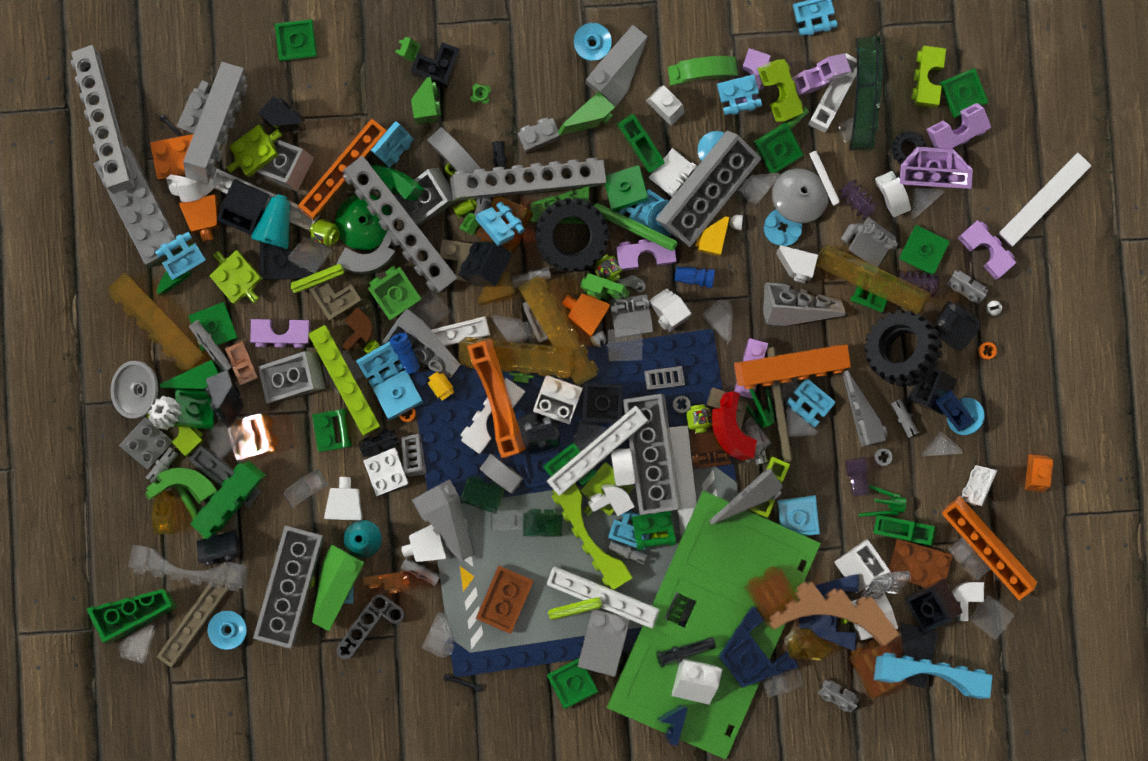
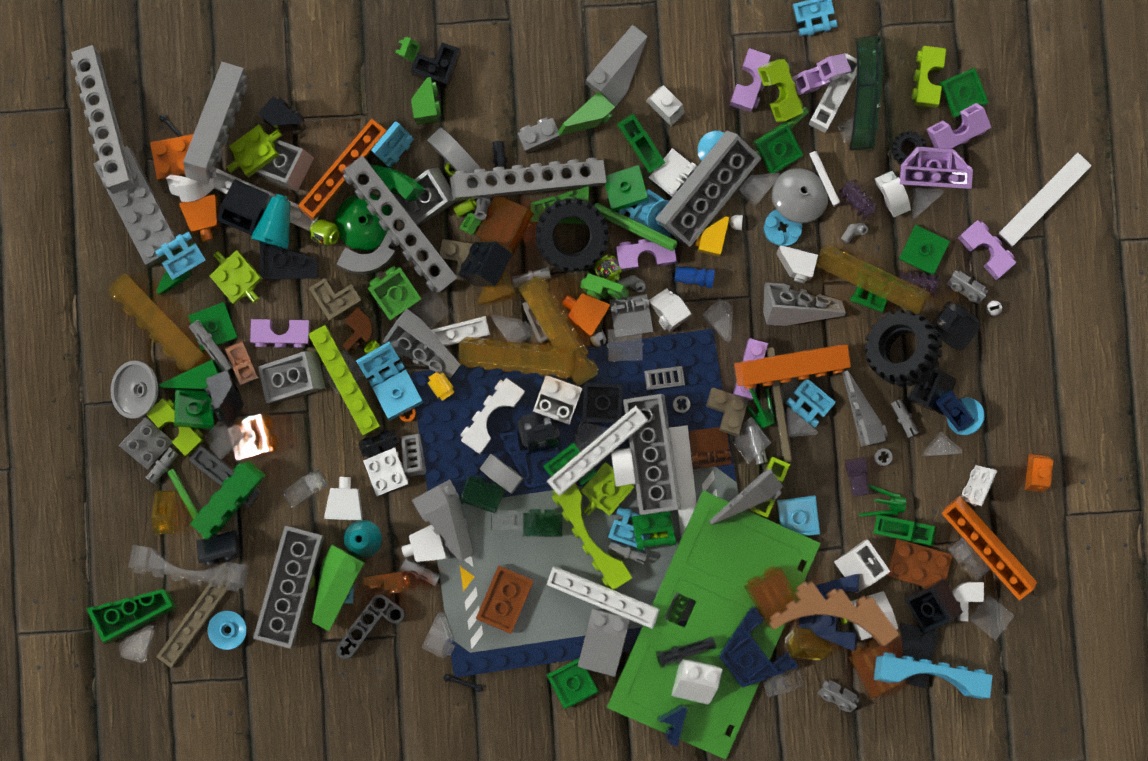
bright green arch [145,468,217,504] -> none
white gear [148,396,182,430] -> none
light grey hinge [177,80,211,134] -> none
green plate [275,19,317,62] -> none
clear piece [288,236,332,273] -> none
lime axle [291,264,344,293] -> none
green plate [312,409,352,452] -> none
blue axle [390,333,420,374] -> none
orange arch [467,339,526,458] -> none
bright green plate [471,84,491,104] -> none
medium azure plate [475,201,525,246] -> none
bright green plate [509,373,534,383] -> none
lime axle [548,597,602,620] -> none
medium azure dish [574,23,612,61] -> none
white brick [588,484,634,516] -> none
bright green arch [668,56,738,86] -> none
lime head [686,405,712,434] -> none
red arch [712,391,757,461] -> none
medium azure plate [717,75,762,115] -> none
light grey hinge [848,217,898,269] -> none
clear slope [861,571,910,599] -> none
orange bush [978,342,997,360] -> none

